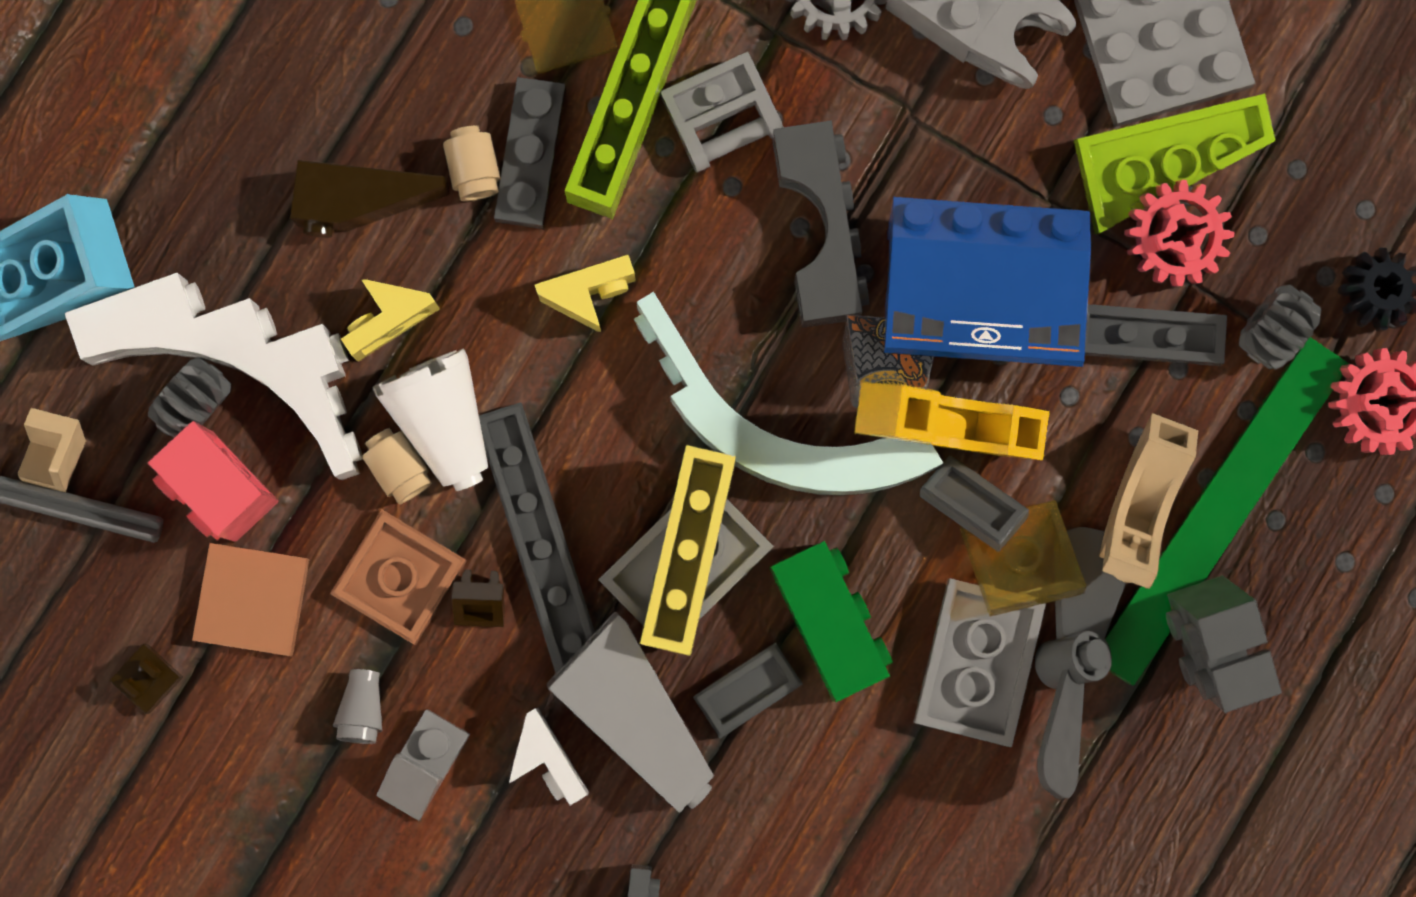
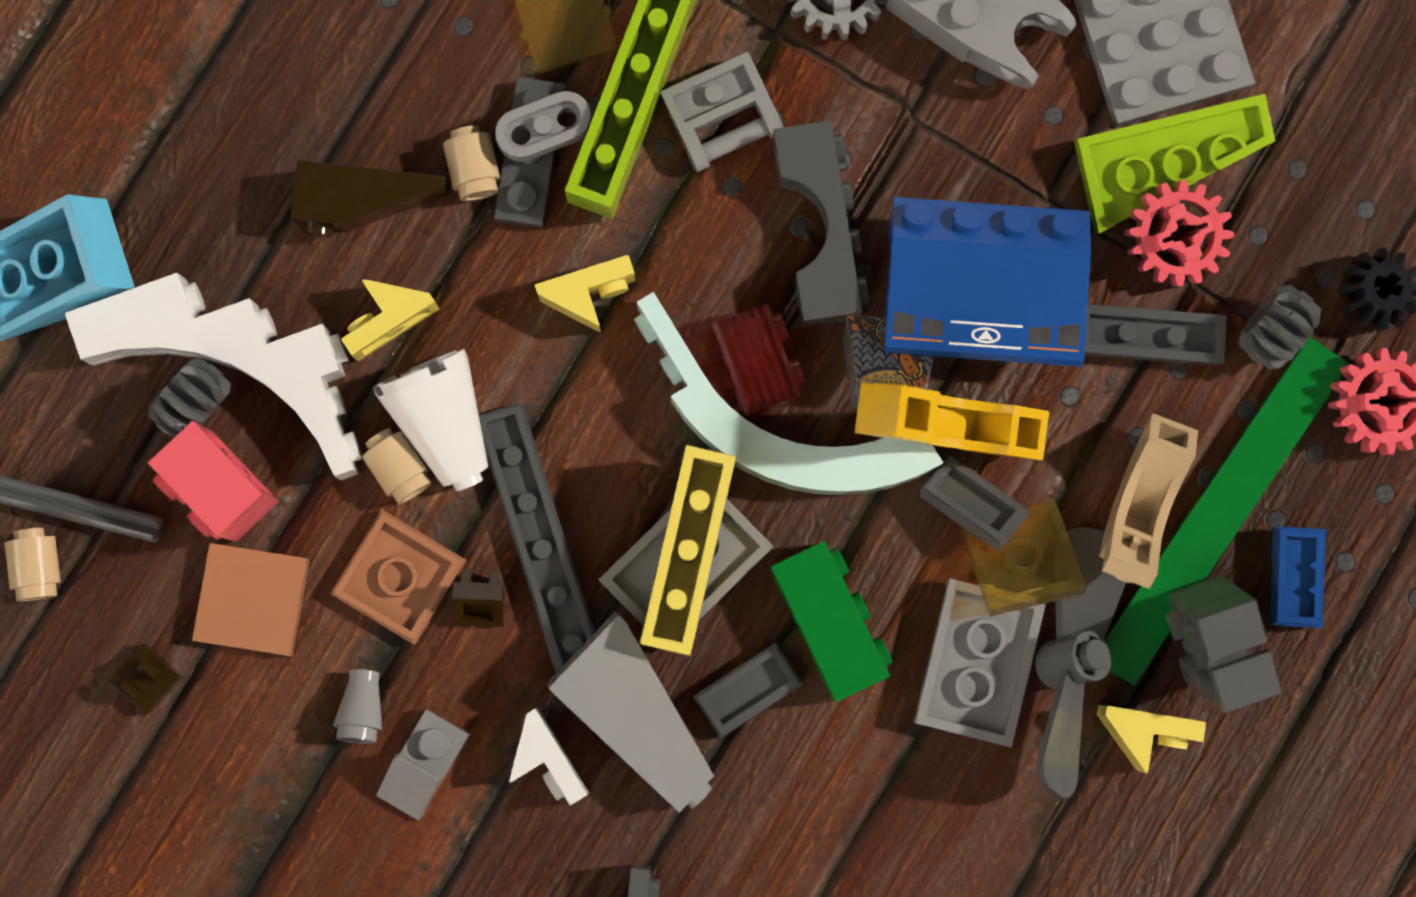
tan panel [18,408,86,493] -> none
none -> tan brick [4,528,61,602]
none -> light grey plate [495,91,591,161]
none -> clear red brick [711,304,806,419]
none -> light yellow slope [1097,705,1206,773]
none -> blue plate [1269,526,1326,628]

